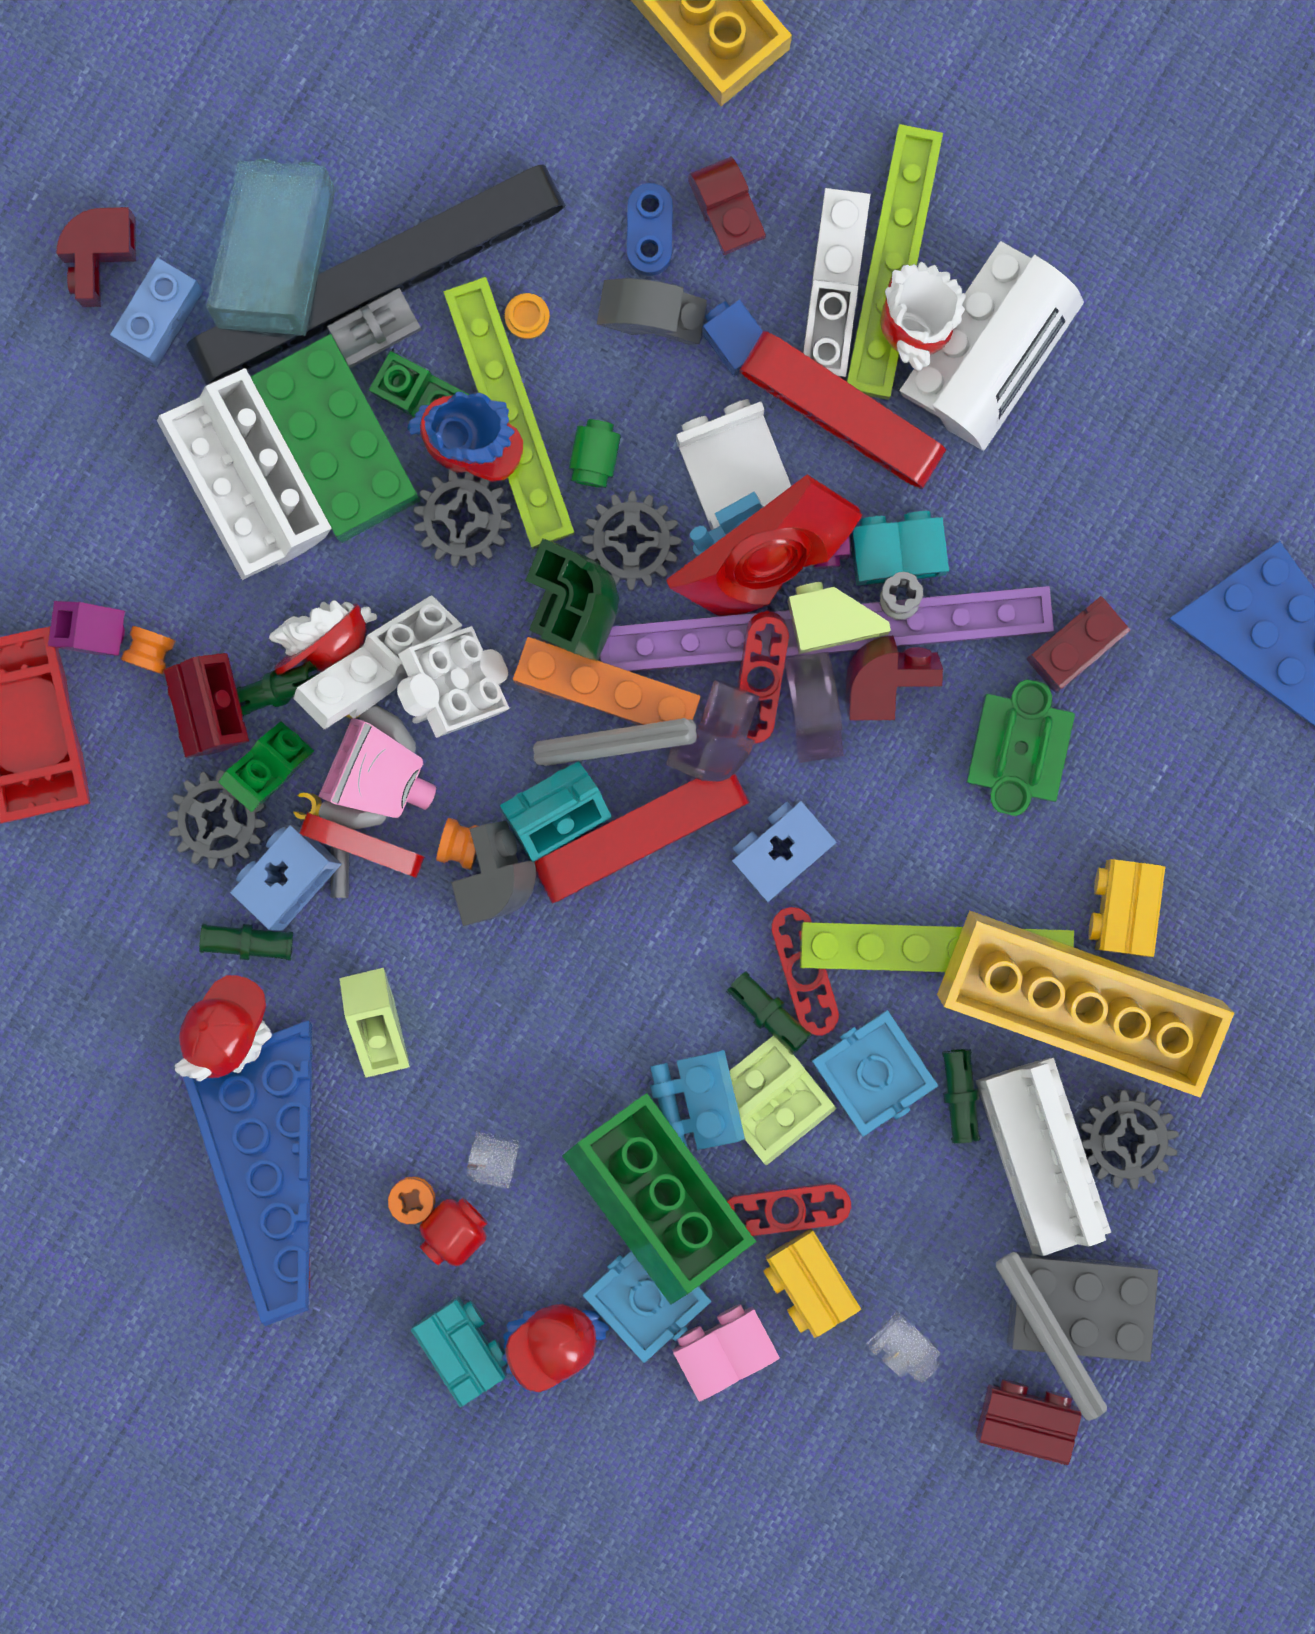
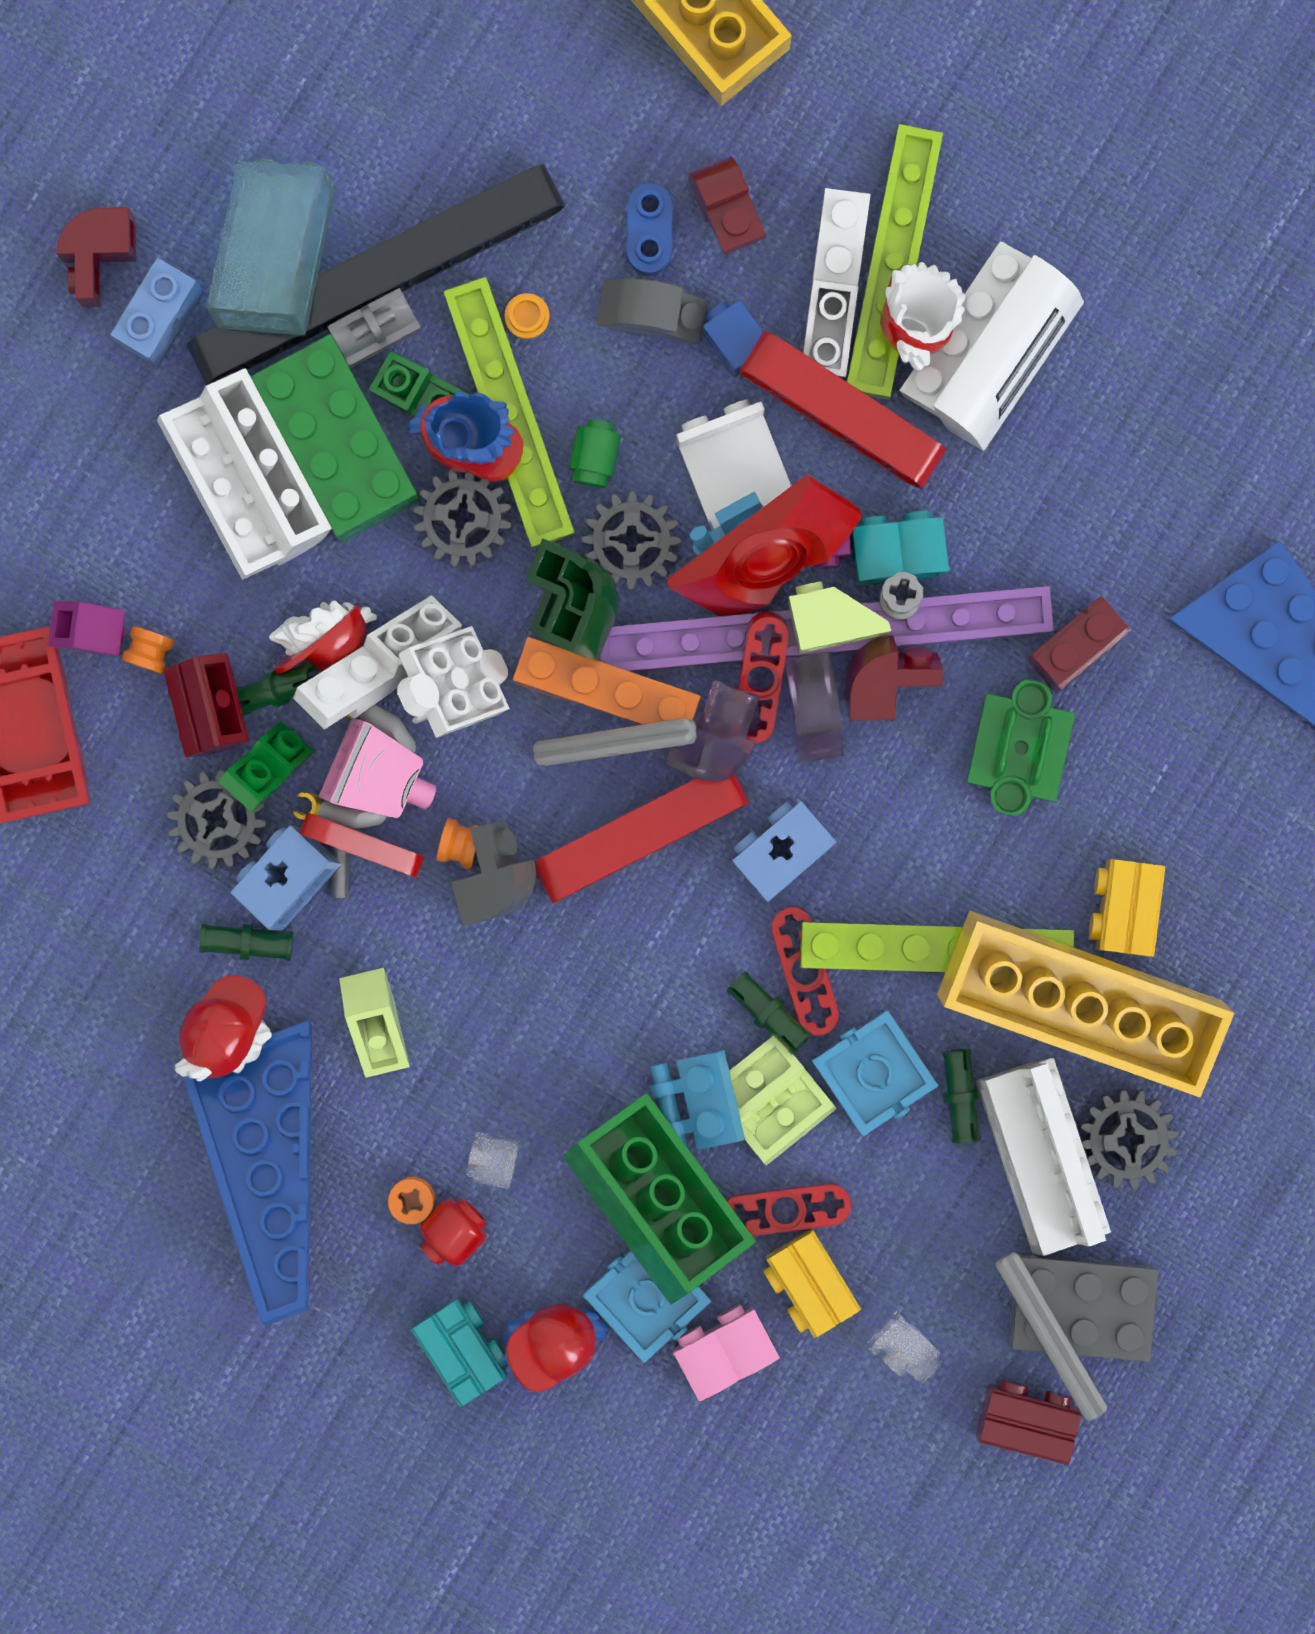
teal brick [500,761,612,862] -> none

